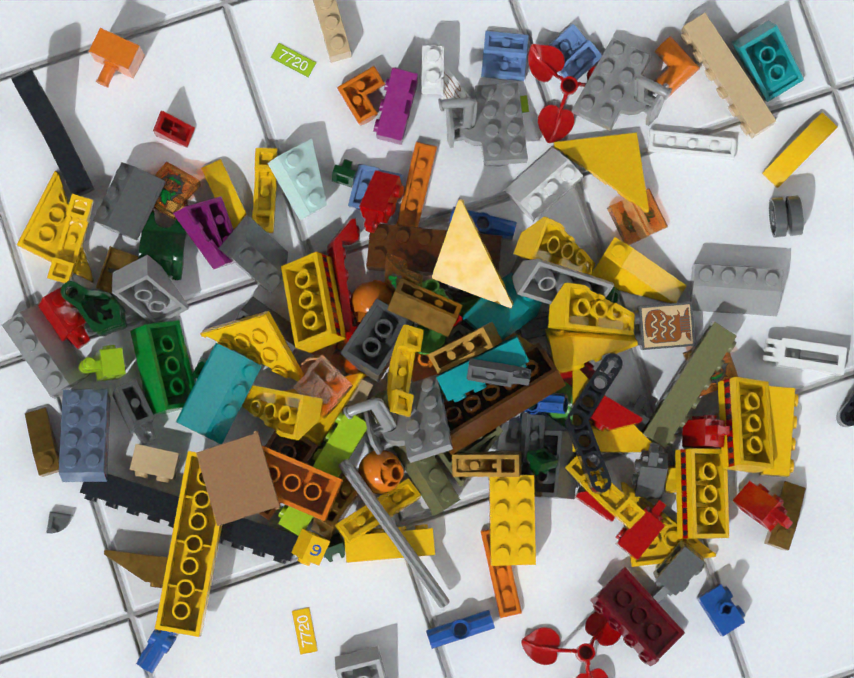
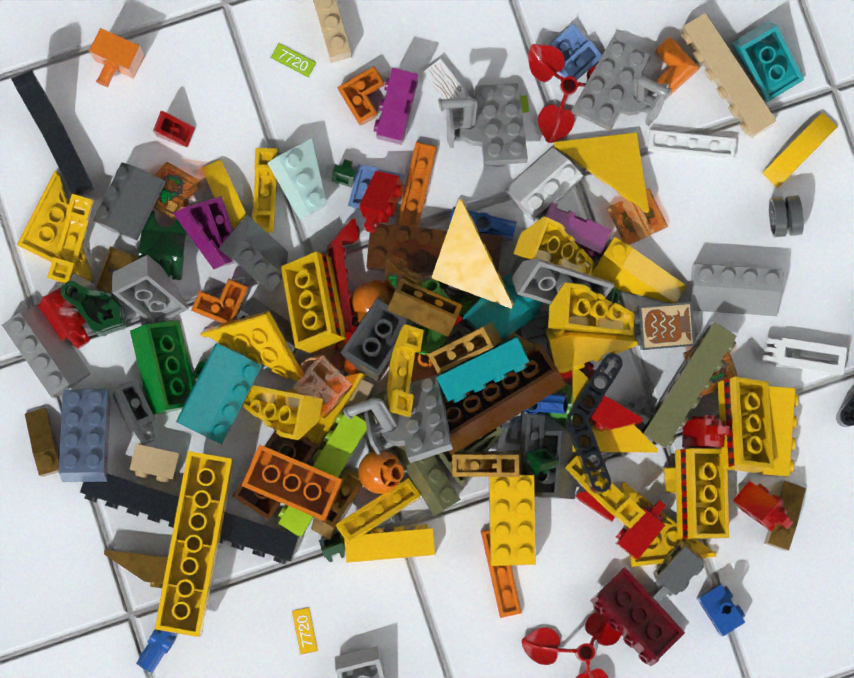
dark grey tile [46,511,73,534] -> none
lime brick [79,345,126,382] -> none
medium nougat piece [196,431,280,526] -> none
yellow brick [291,528,330,566] -> none
light grey axle [339,459,450,608] -> none
white brick [421,45,444,94] -> none
blue piece [426,610,495,649] -> none
dark grey hinge [467,359,531,387] -> none
medium blue slope [481,31,529,81] -> none
dark grey hinge [631,443,668,499] -> none
none -> orange brick [191,278,249,324]
none -> magenta wedge [546,202,611,258]

